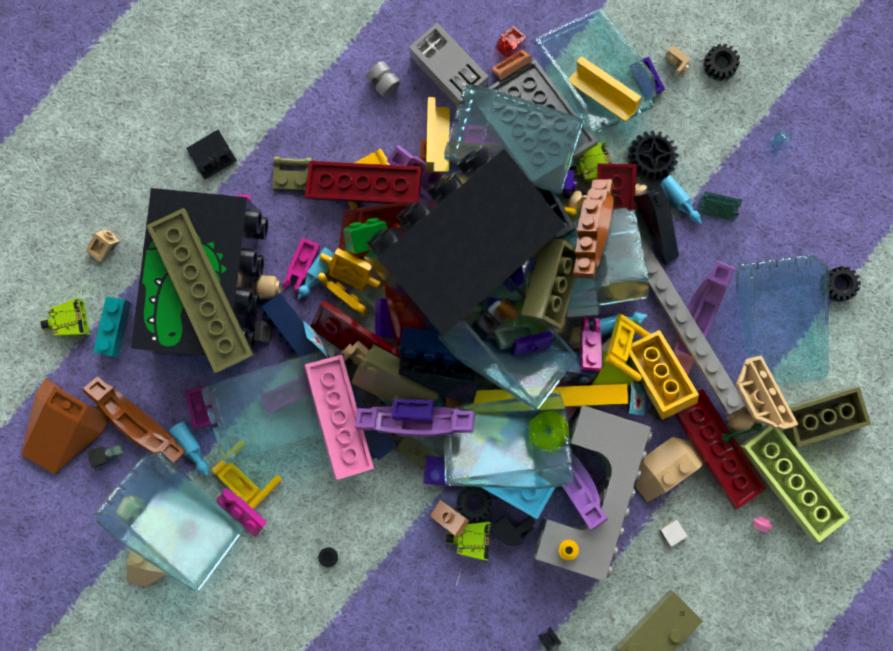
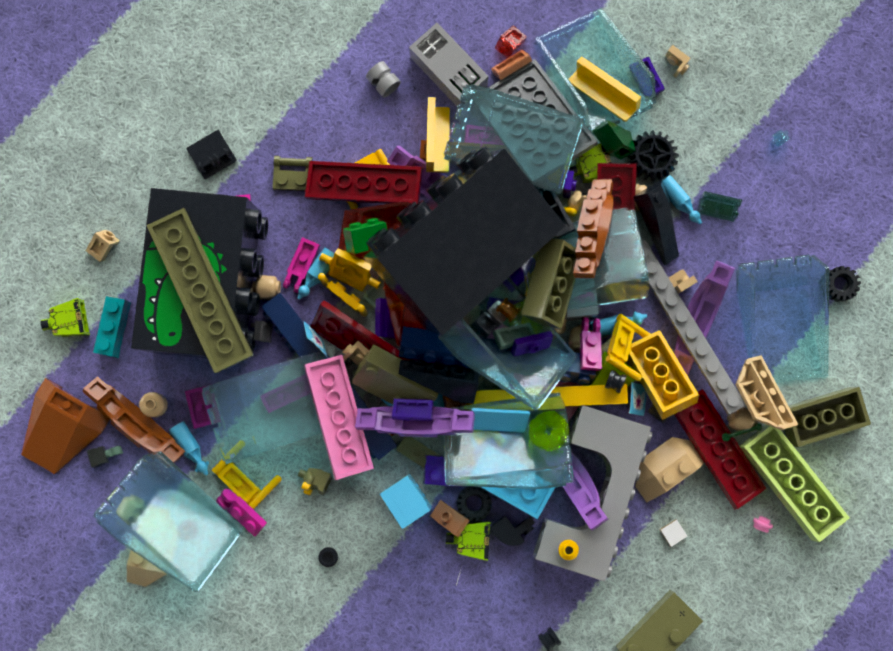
black tyre [703,44,740,81] -> none
none -> tan head [139,392,168,417]
none -> olive piece [298,468,332,496]
none -> medium azure piece [380,474,431,529]
none -> medium azure slope [471,408,530,432]
none -> dark green slope [592,120,636,160]
none -> black wheel [605,370,627,394]
none -> tan bracket [669,269,698,294]

